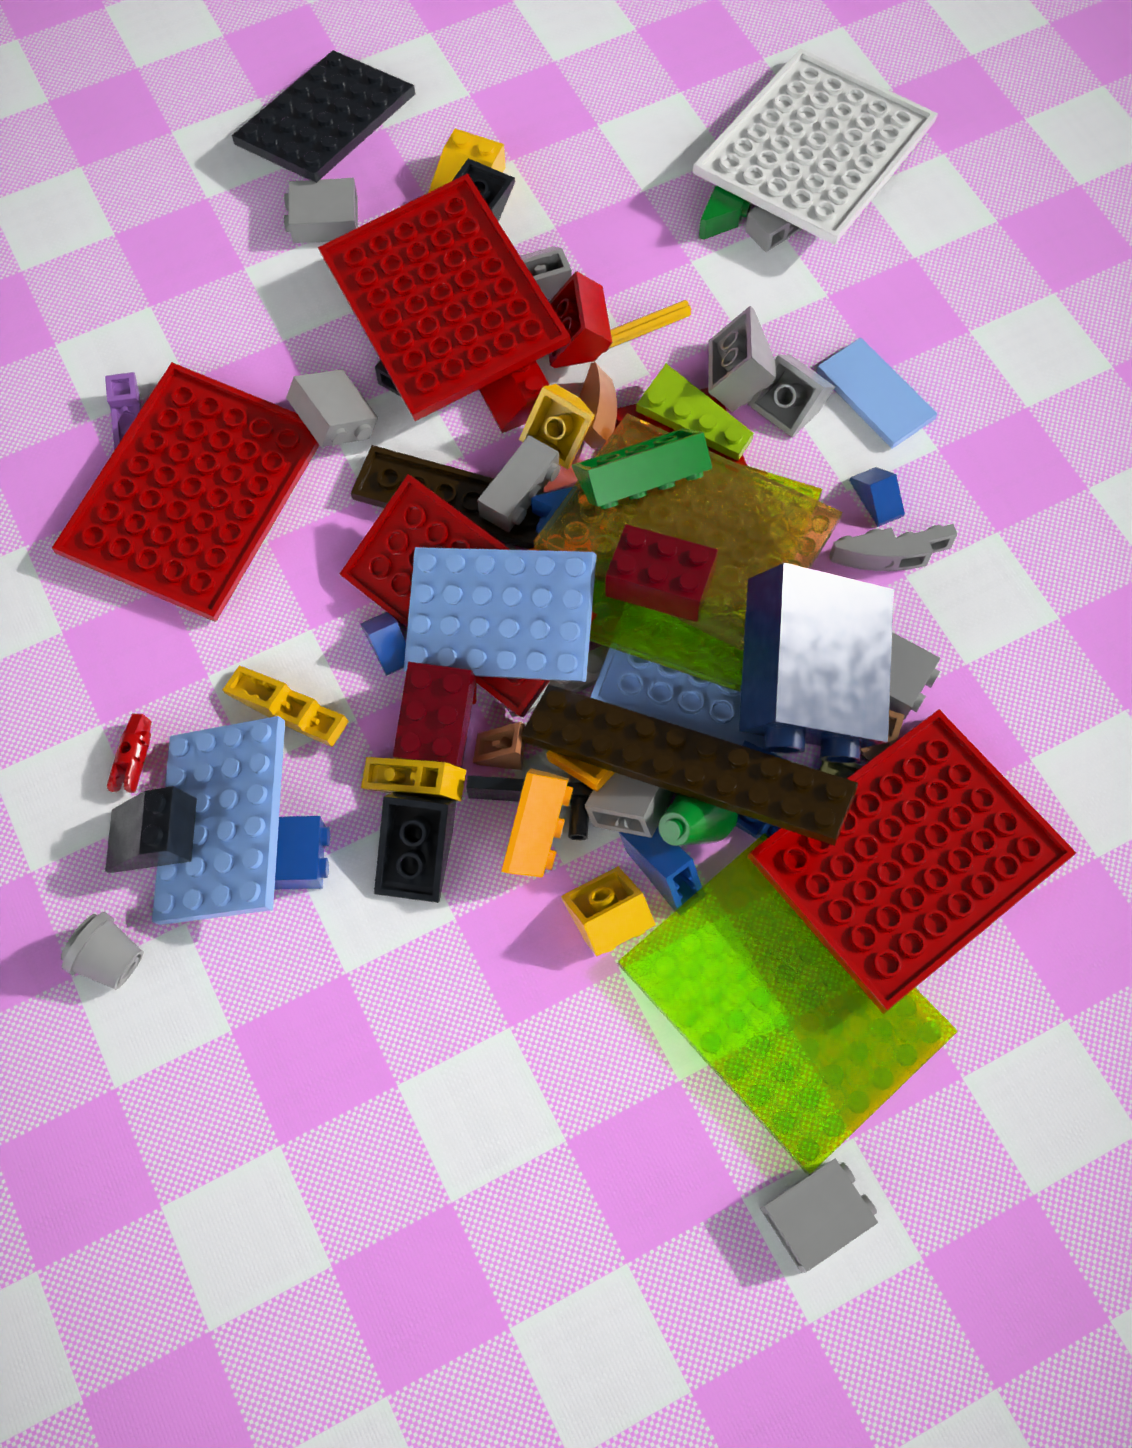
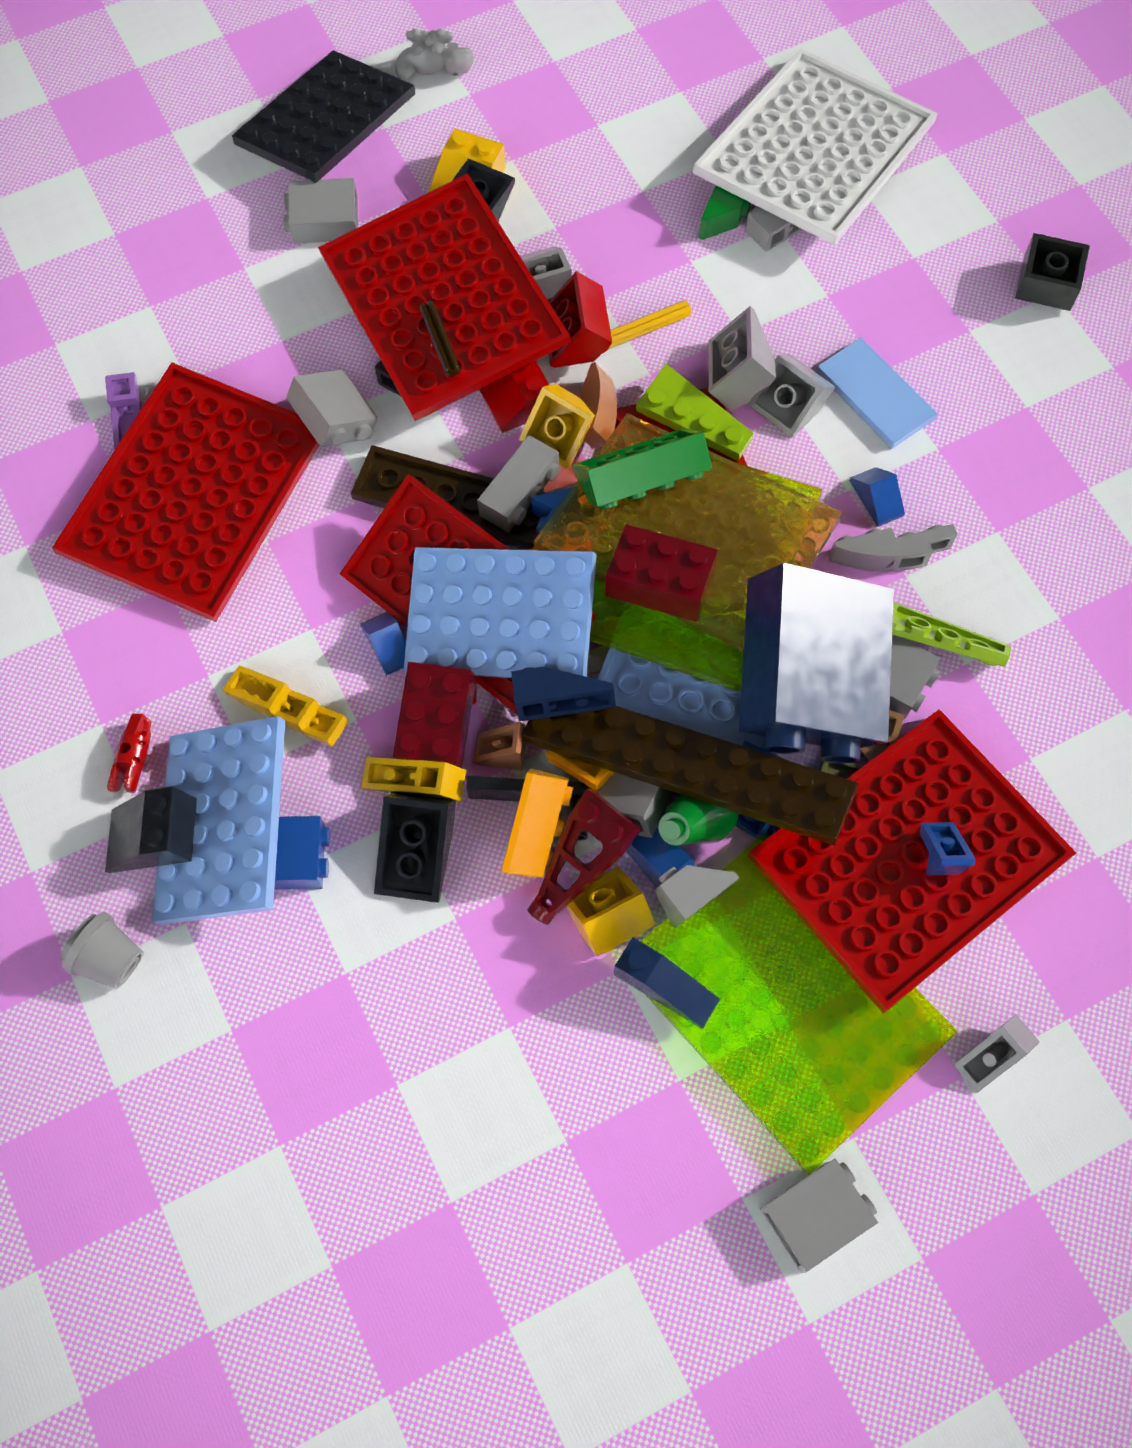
none -> light grey animal [395,28,474,80]
none -> dark brown axle [419,301,461,377]
none -> dark blue slope [511,666,616,722]
none -> dark red plate [527,788,641,925]
none -> dark blue slope [614,937,720,1029]
none -> light grey slope [655,865,739,929]
none -> lime wing [892,602,1011,667]
none -> blue slope [919,822,975,875]
none -> light grey slope [953,1014,1040,1093]
none -> pearl dark grey brick [1015,233,1090,311]

